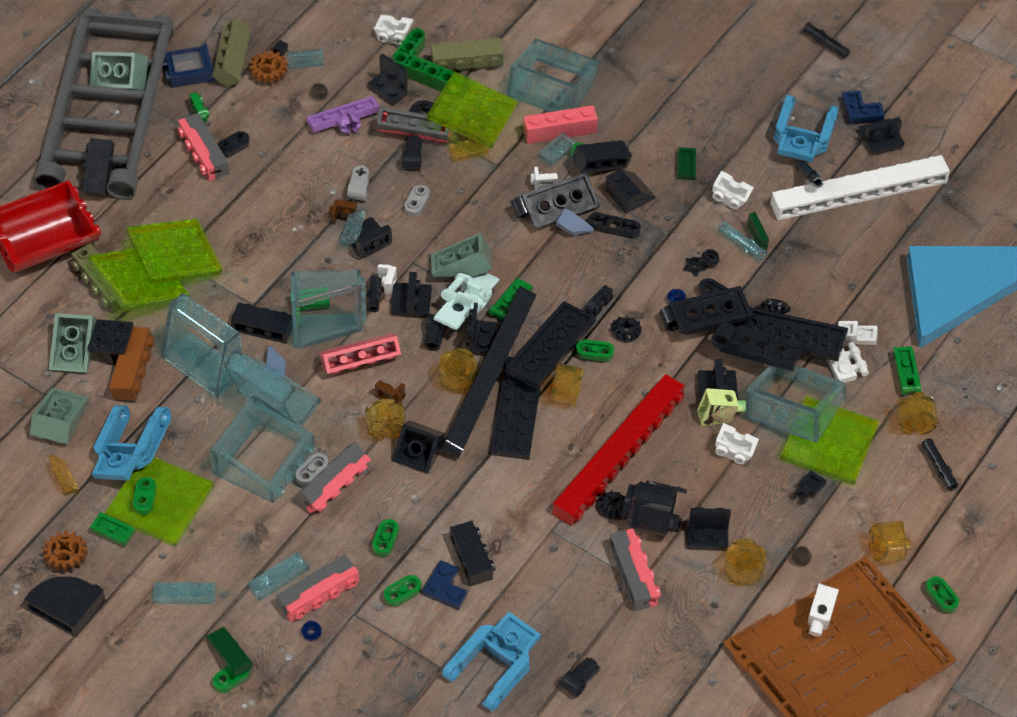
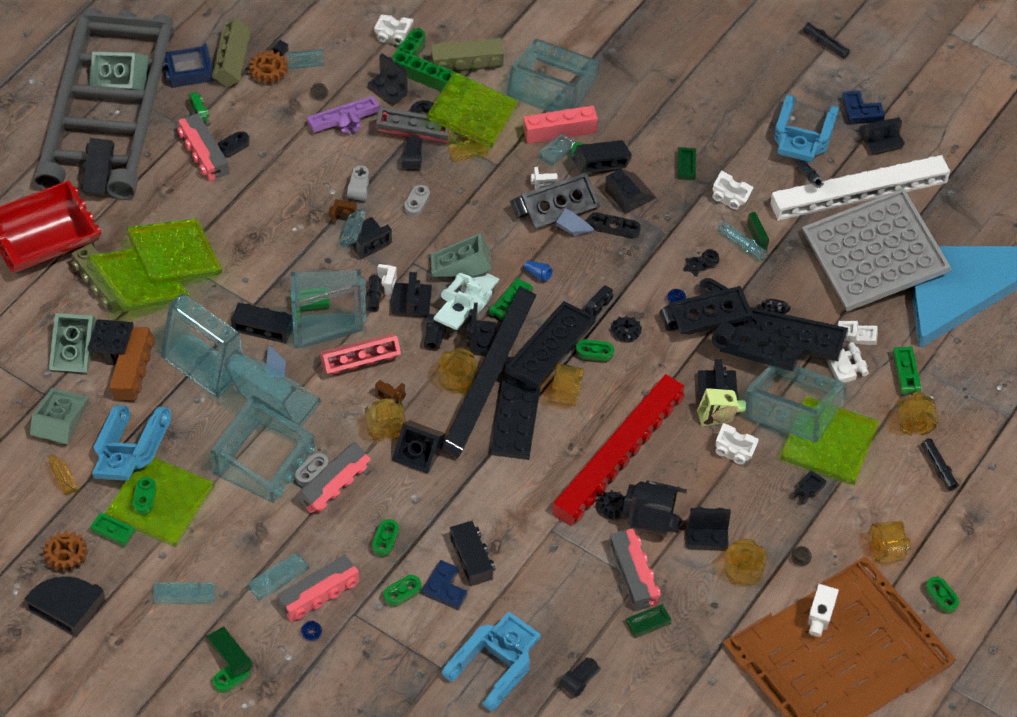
none -> blue cone [524,260,553,281]
none -> dark green tile [626,604,672,638]
none -> light grey plate [802,188,951,311]

